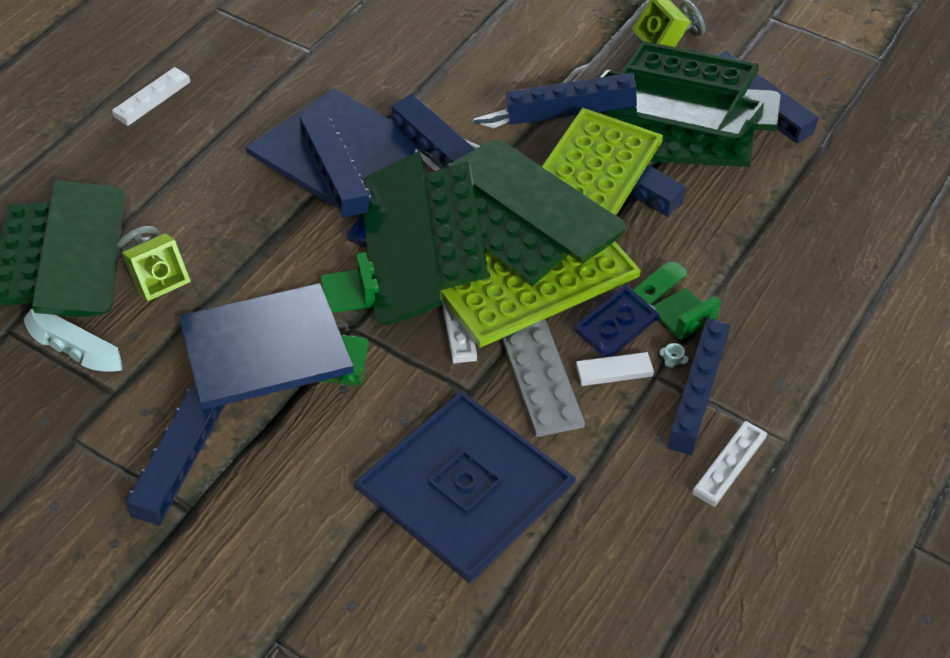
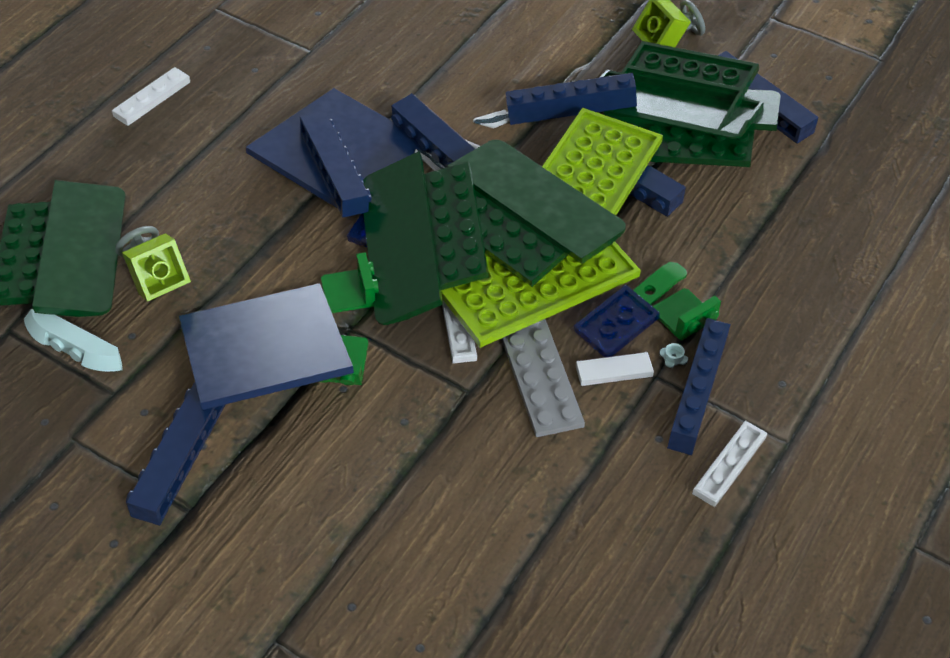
dark blue tile [354,391,576,584] -> none

